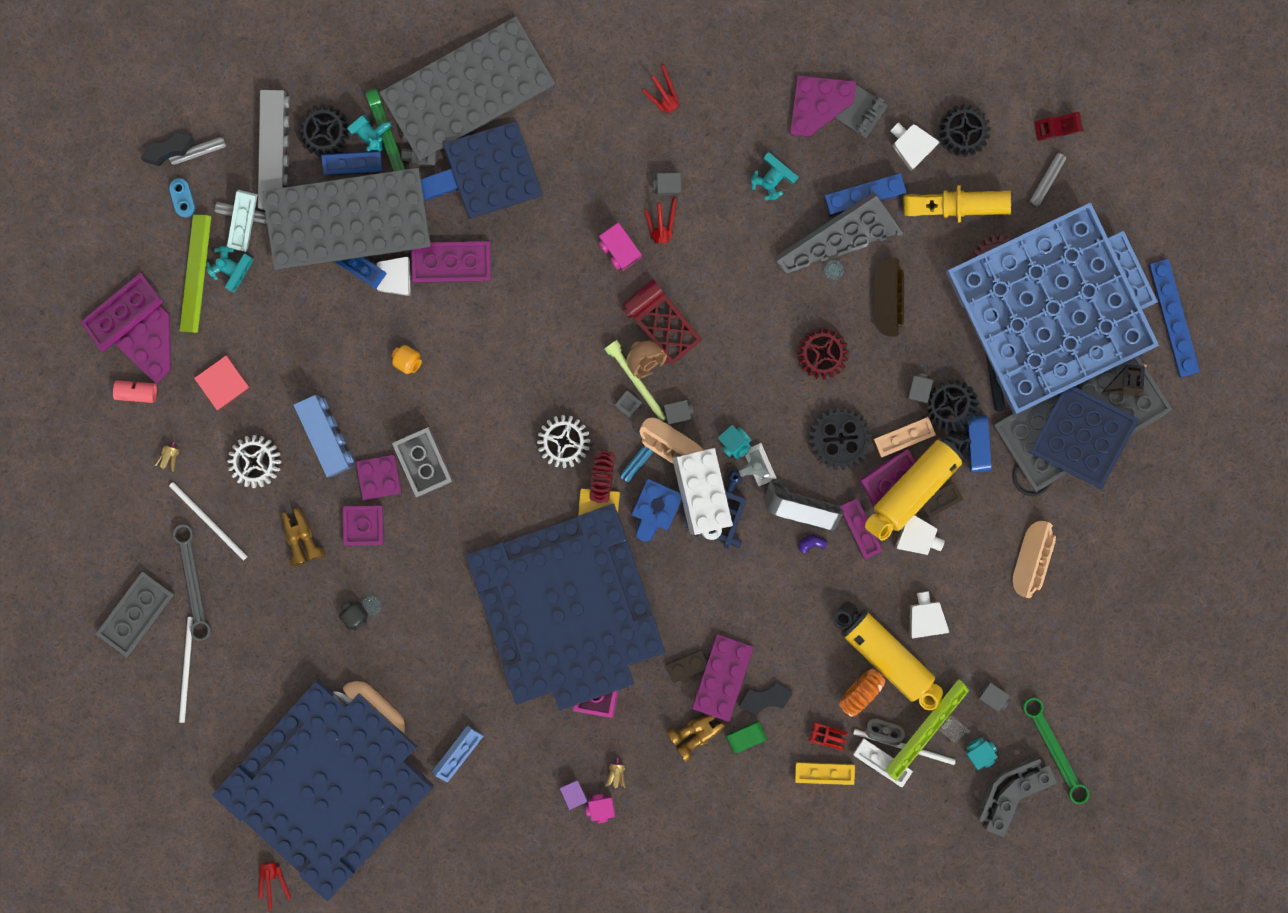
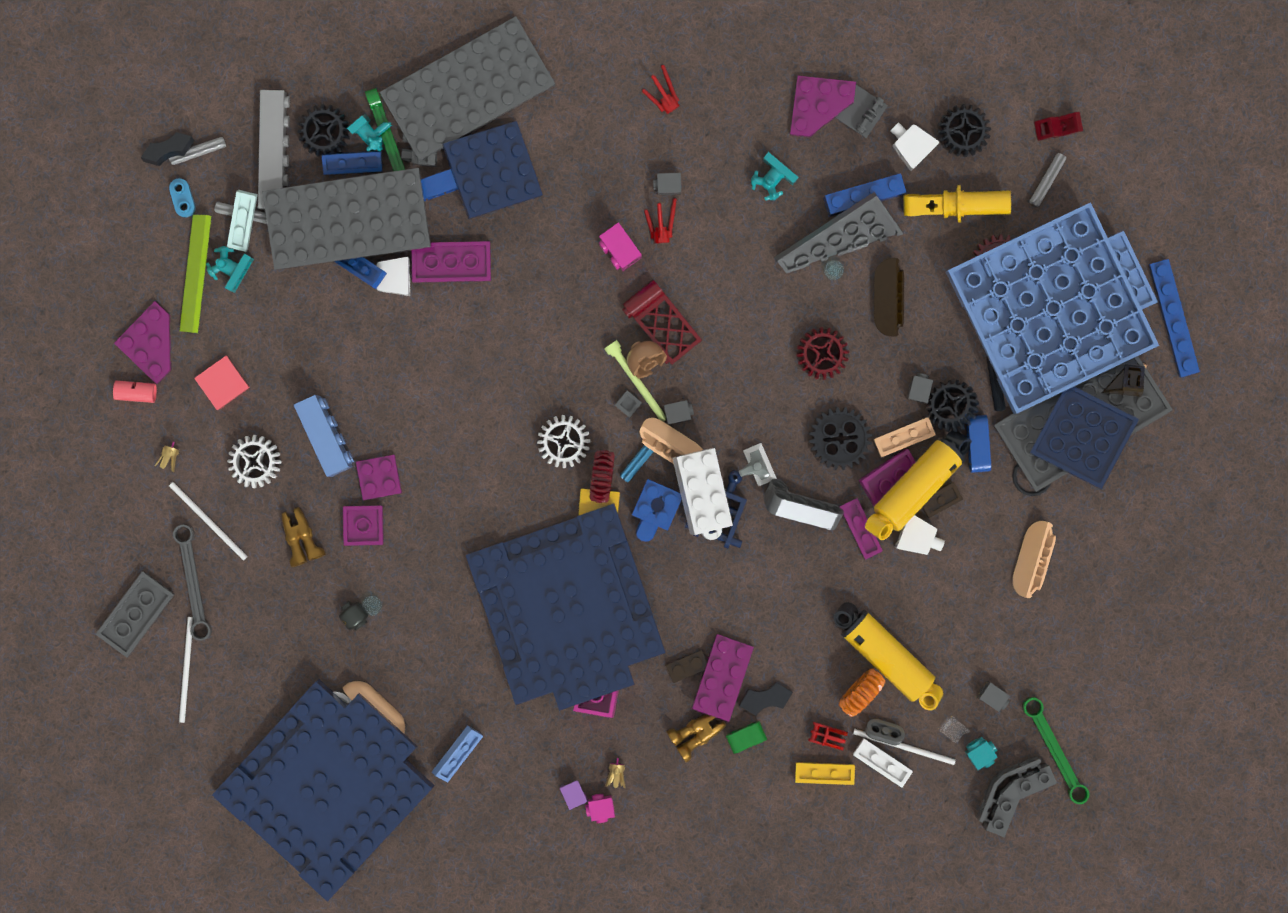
magenta plate [80,273,163,352] -> none
red plant [259,862,291,910] -> none
light orange head [391,345,422,374] -> none
light grey brick [392,427,454,497] -> none
teal brick [718,425,752,460] -> none
dark purple arm [798,535,828,553] -> none
lime tile [885,679,969,781] -> none
white torso [909,591,949,638] -> none

